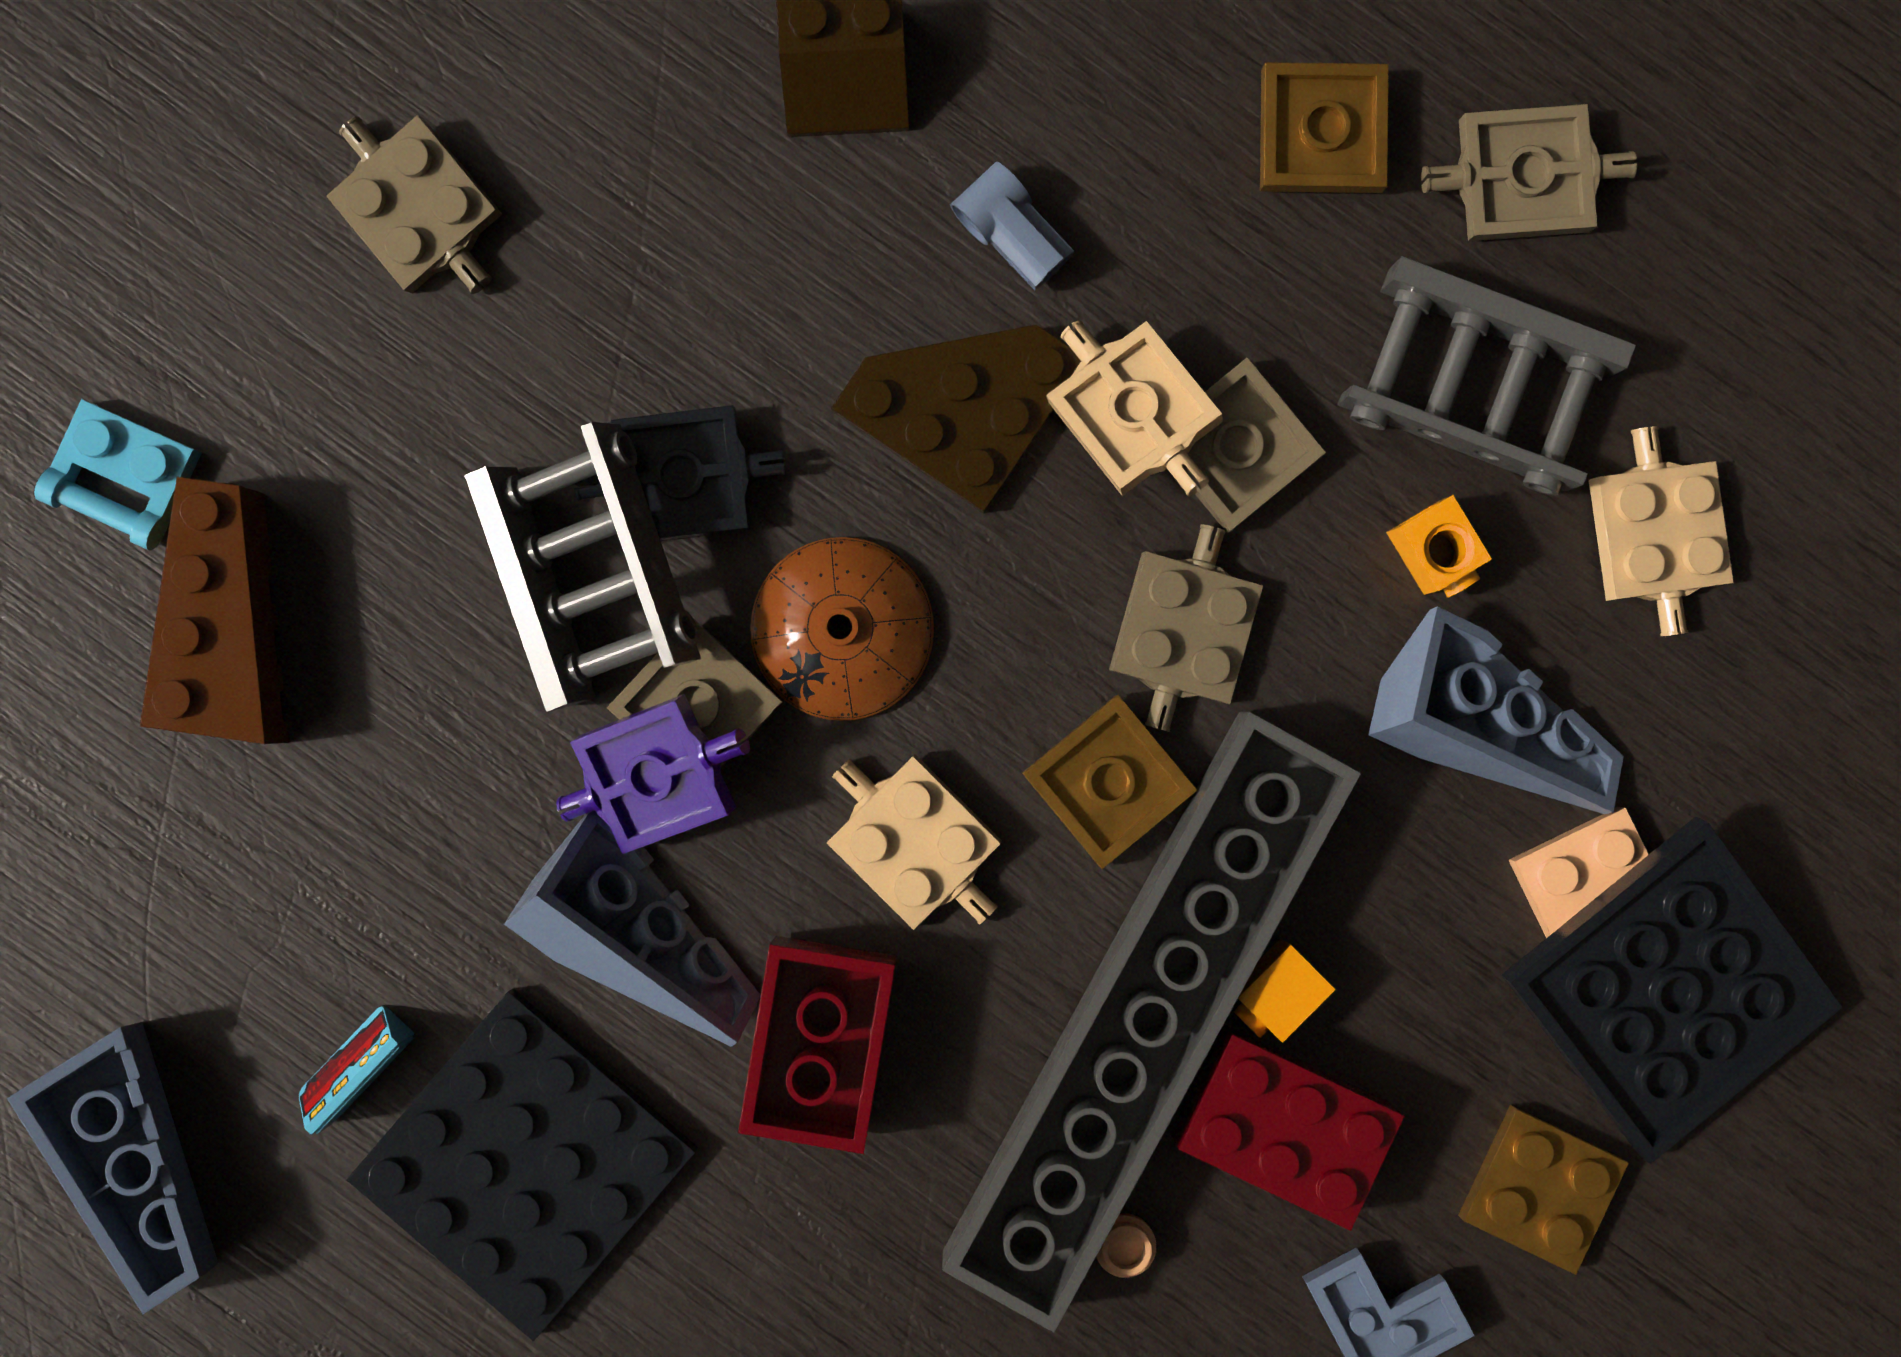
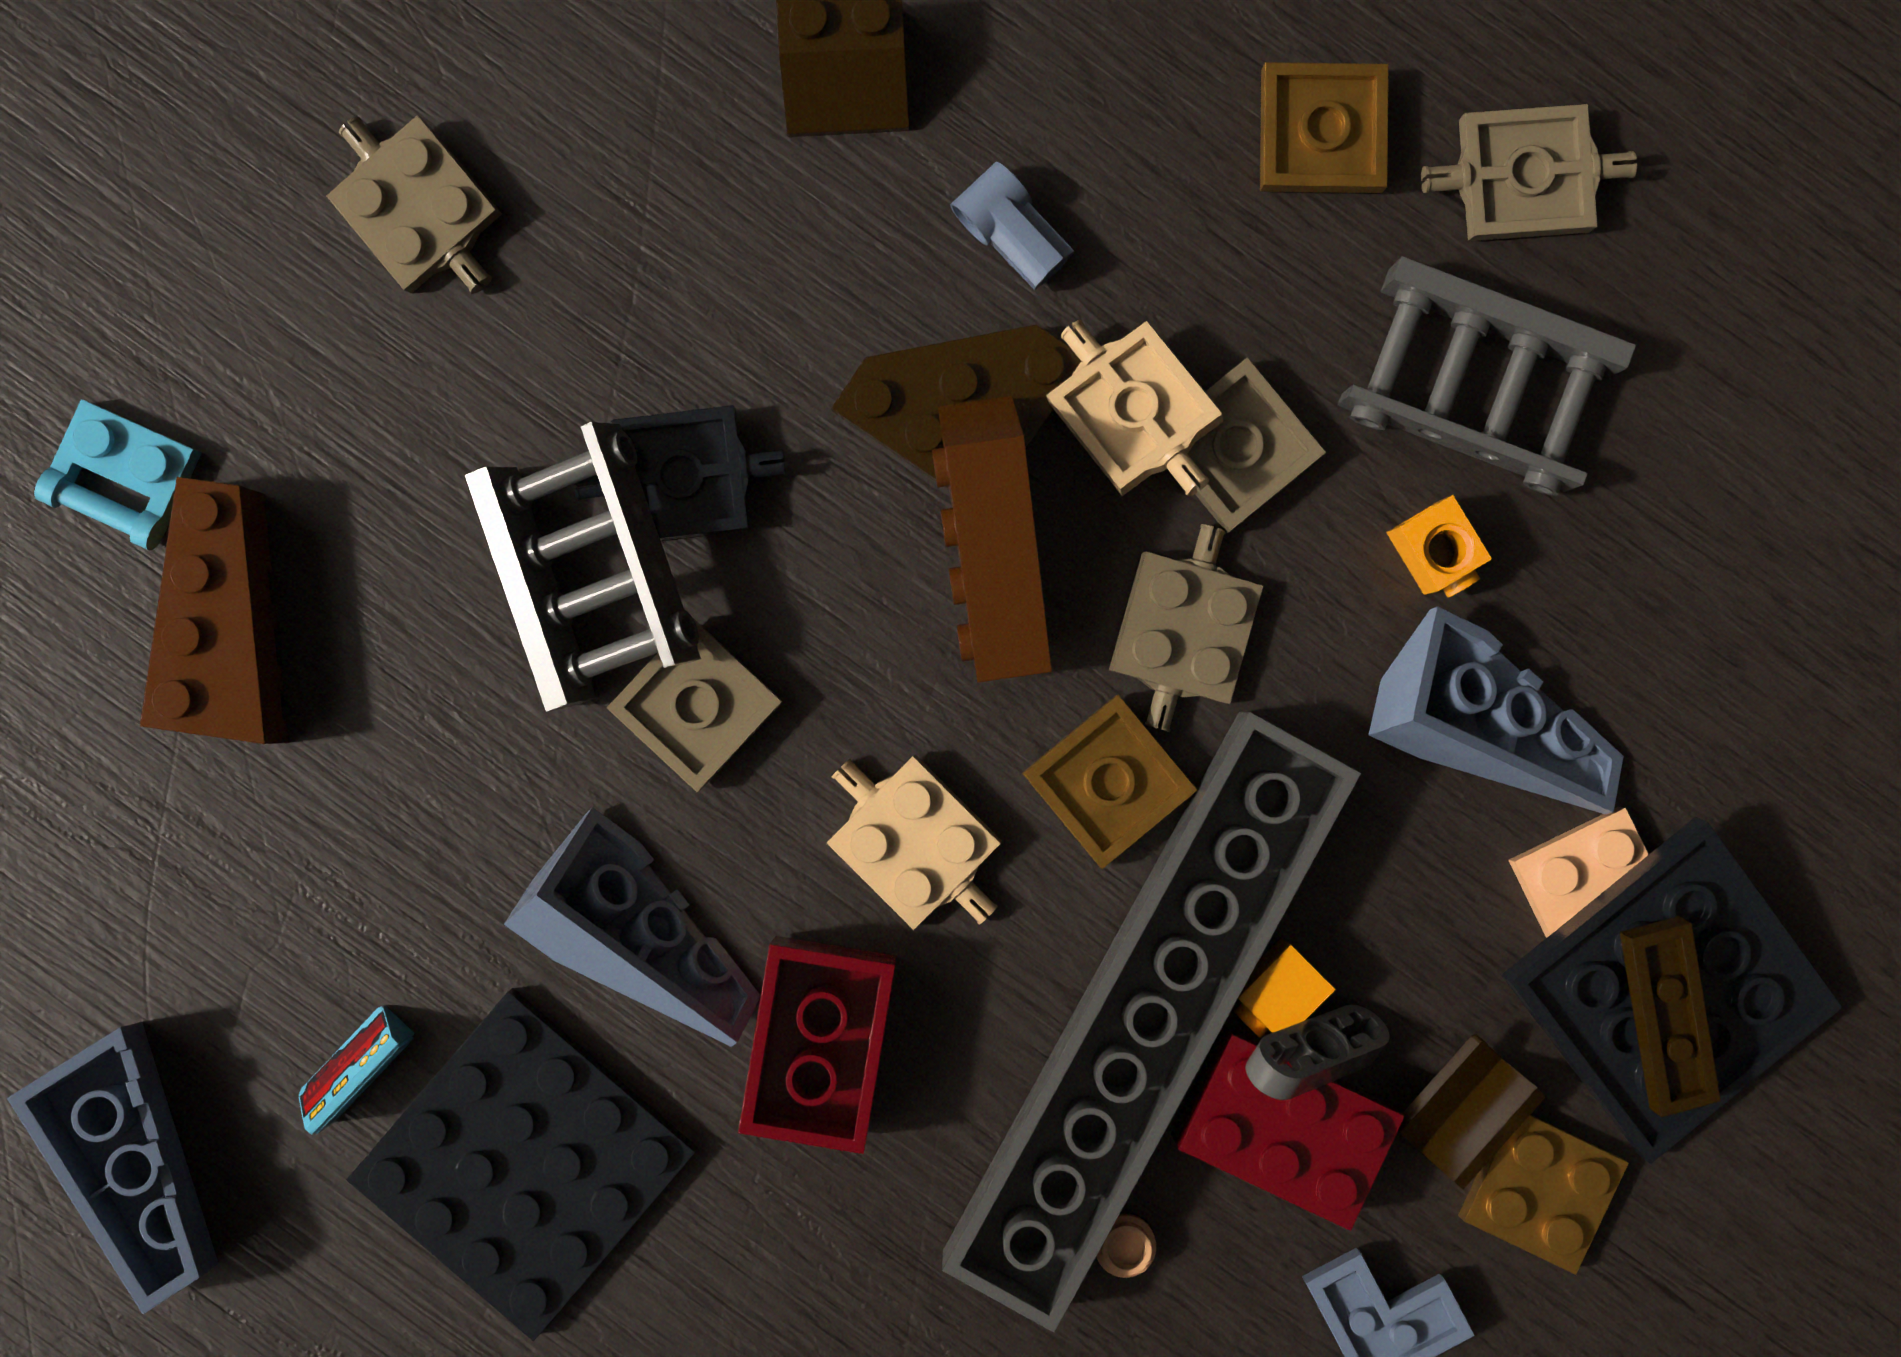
dark purple plate [556,694,750,854] -> none
dark orange dish [750,537,934,721] -> none
tan plate [1589,426,1734,636] -> none
none -> reddish brown wedge [932,396,1052,683]
none -> dark grey beam [1246,1005,1390,1100]
none -> dark brown panel [1398,1034,1546,1190]
none -> dark brown plate [1620,916,1721,1118]

